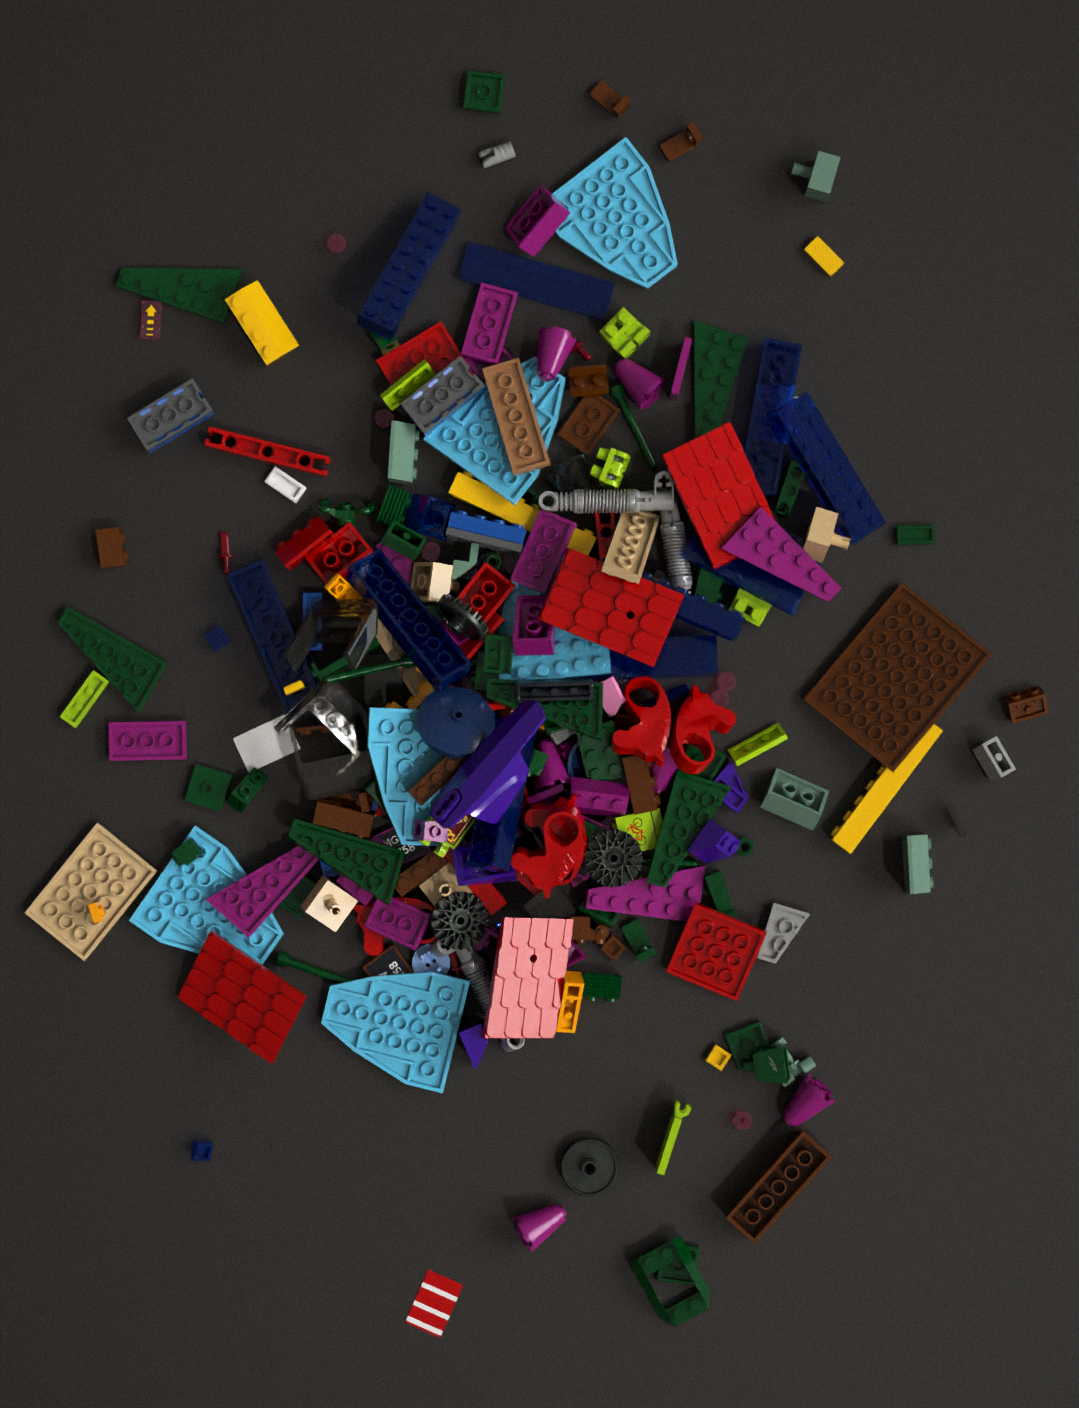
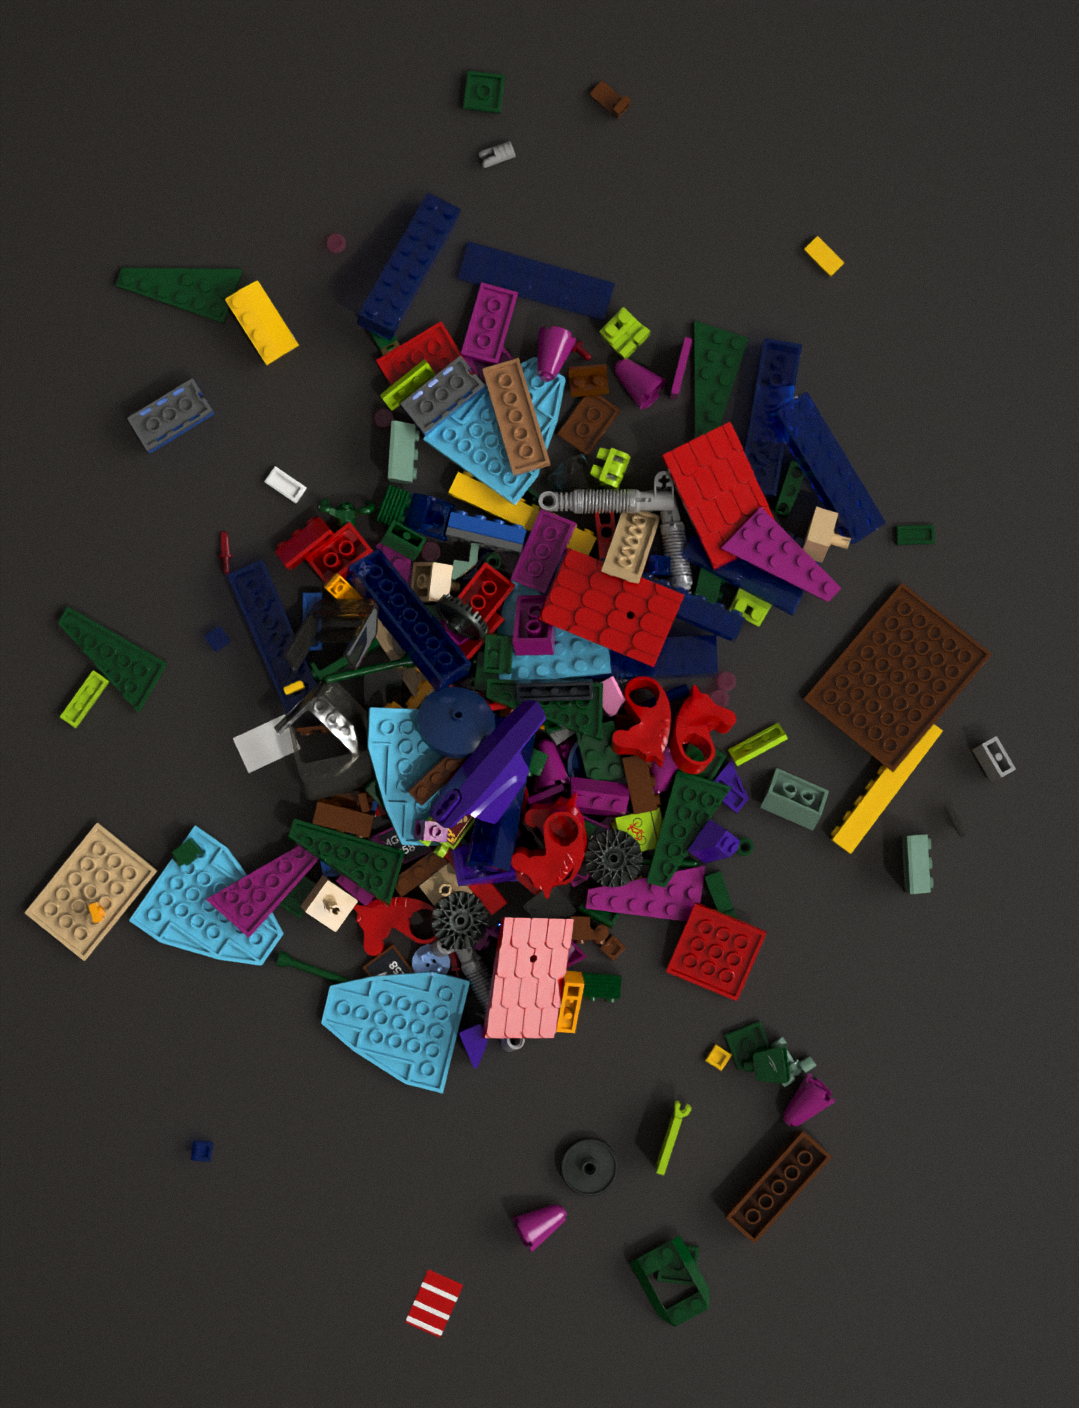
reddish brown brick [96,527,129,570] -> none
magenta plate [109,721,187,761] -> none
clear pink tile [140,301,162,340] -> none
red piece [177,930,307,1064] -> none
dark green plate [184,764,233,812] -> none
red piece [204,427,331,478] -> none
dark green bracket [227,767,268,814] -> none
magenta tile [363,897,431,951] -> none
magenta slope [504,184,570,257] -> none
medium azure piece [552,137,678,289] -> none
dark green piece [609,383,657,469] -> none
dark green bracket [621,919,657,962] -> none
reddish brown bracket [660,121,703,162] -> none
clear pink plate [733,1111,752,1130] -> none
light grey wing [757,903,810,964] -> none
sand green brick [791,151,841,202] -> none
reddish brown bracket [1004,686,1049,724] -> none
none -> clear blue bracket [642,555,671,576]

